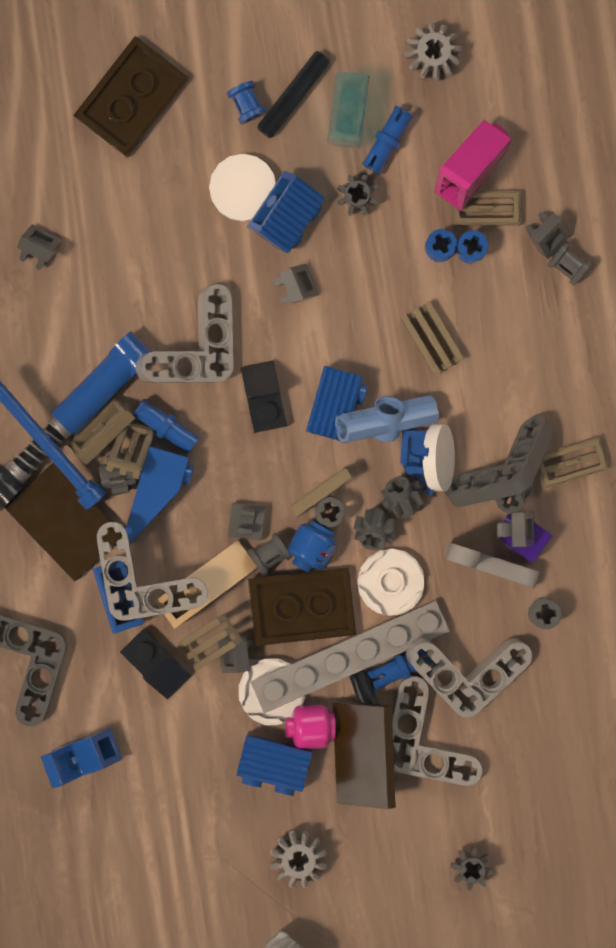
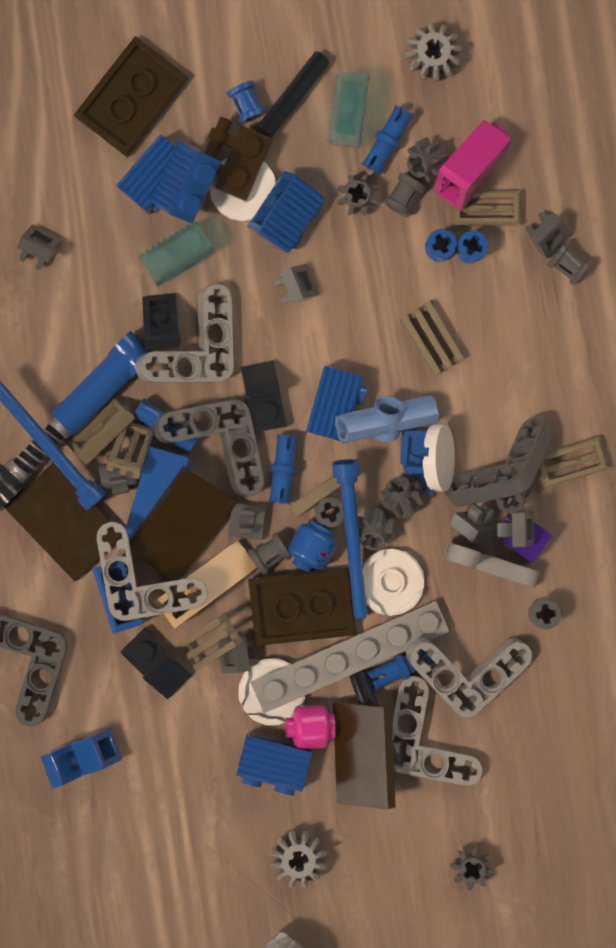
none -> blue brick [116,134,176,215]
none -> dark brown tile [130,466,237,580]
none -> clear light blue brick [139,221,214,286]
none -> black slope [142,293,181,351]
none -> blue brick [150,141,221,224]
none -> dark grey beam [153,400,264,497]
none -> dark brown plate [205,116,273,202]
none -> blue pin [269,435,299,505]
none -> blue piece [332,459,367,620]
none -> dark grey bush [382,173,425,218]
none -> dark grey gear [407,137,448,182]
none -> dark grey tile [450,503,497,543]

